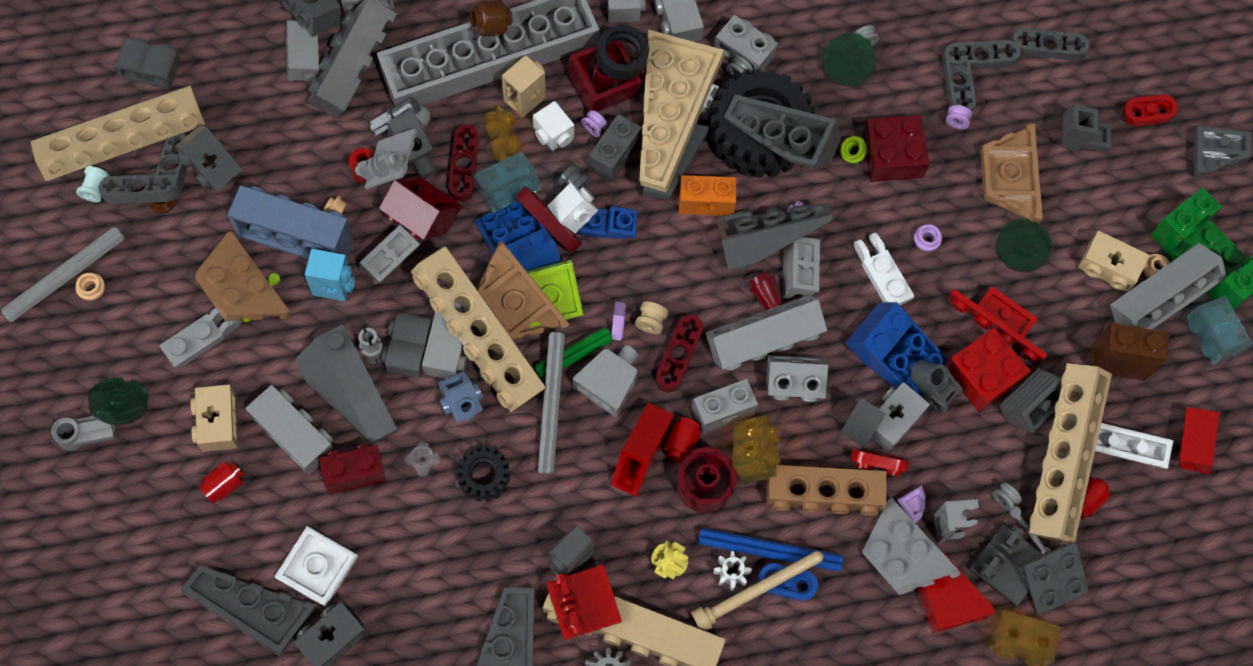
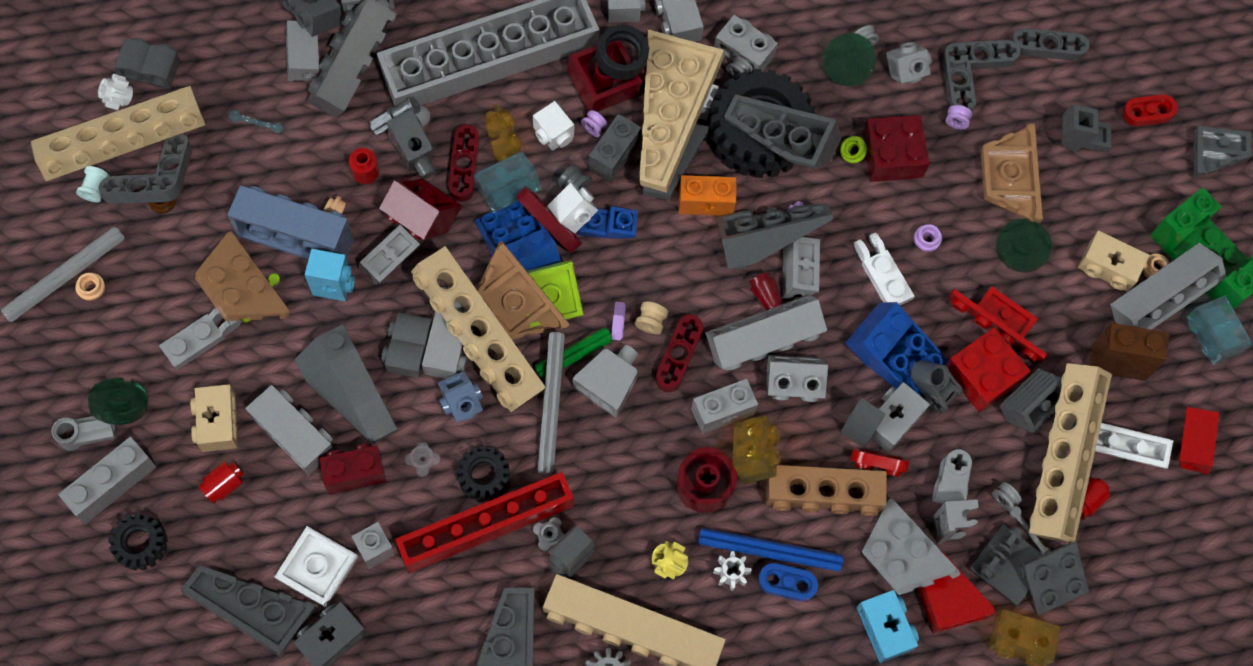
dark grey brick [174,125,242,191] -> none
light grey hinge [355,128,417,189] -> none
light grey pin [358,328,383,364] -> none
reddish brown head [470,0,512,37] -> none
tan brick [502,55,546,118] -> none
red hinge [546,565,622,641] -> none
red slope [611,403,674,497] -> none
red brick [664,417,701,463] -> none
tan piece [691,551,823,632] -> none
lavender tile [896,486,926,524] -> none
none -> light grey brick [58,436,156,524]
none -> white gear [98,74,133,110]
none -> black tyre [108,513,168,571]
none -> clear light blue hinge [229,110,283,133]
none -> light grey brick [351,522,395,569]
none -> red brick [395,472,574,573]
none -> light grey plate [533,517,565,551]
none -> medium azure brick [856,590,919,663]
none -> light grey brick [886,42,932,84]
none -> light grey piece [932,449,972,504]

